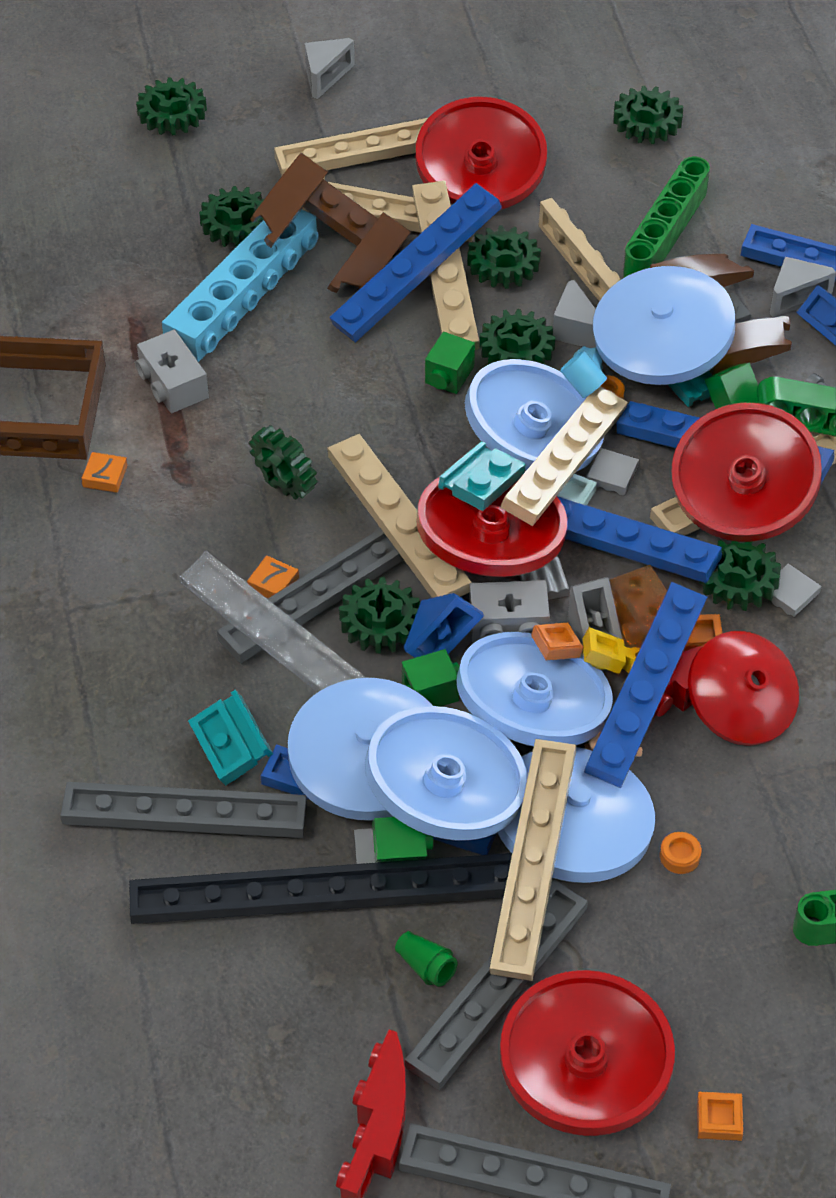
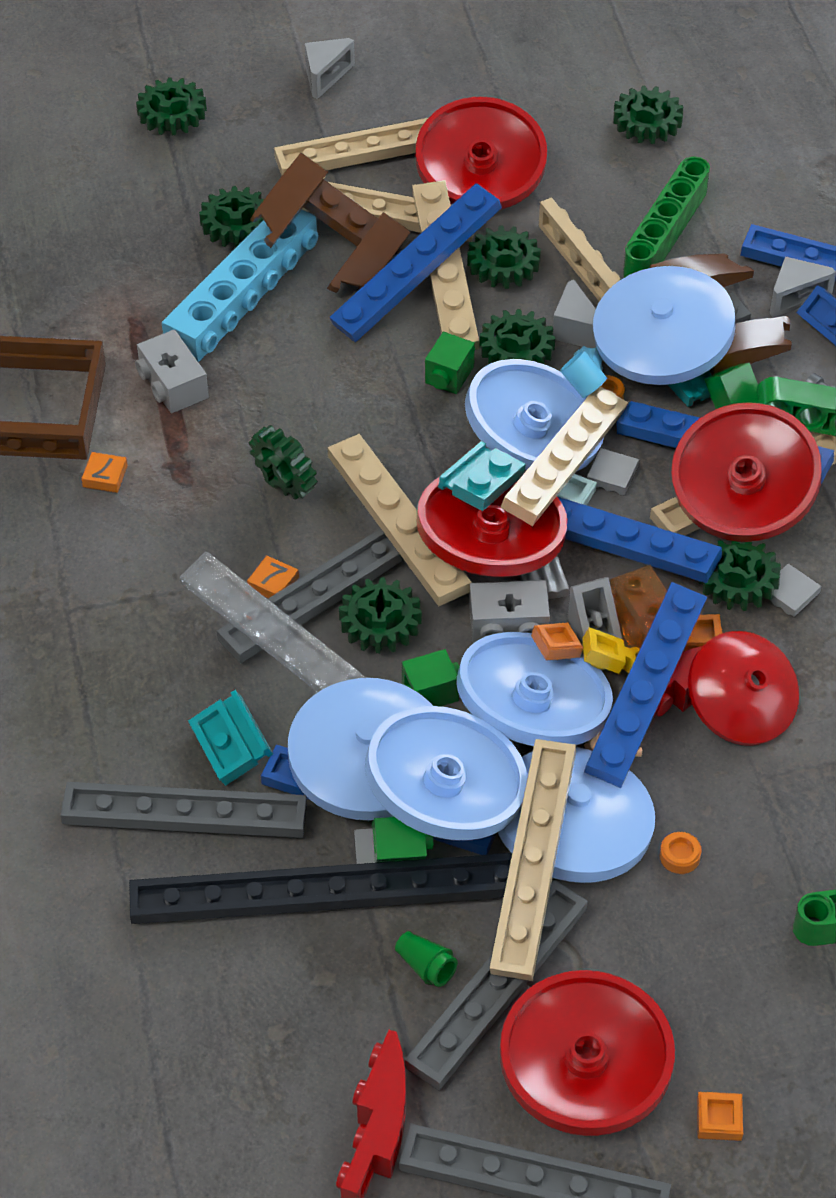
blue slope [404,593,484,658] -> none

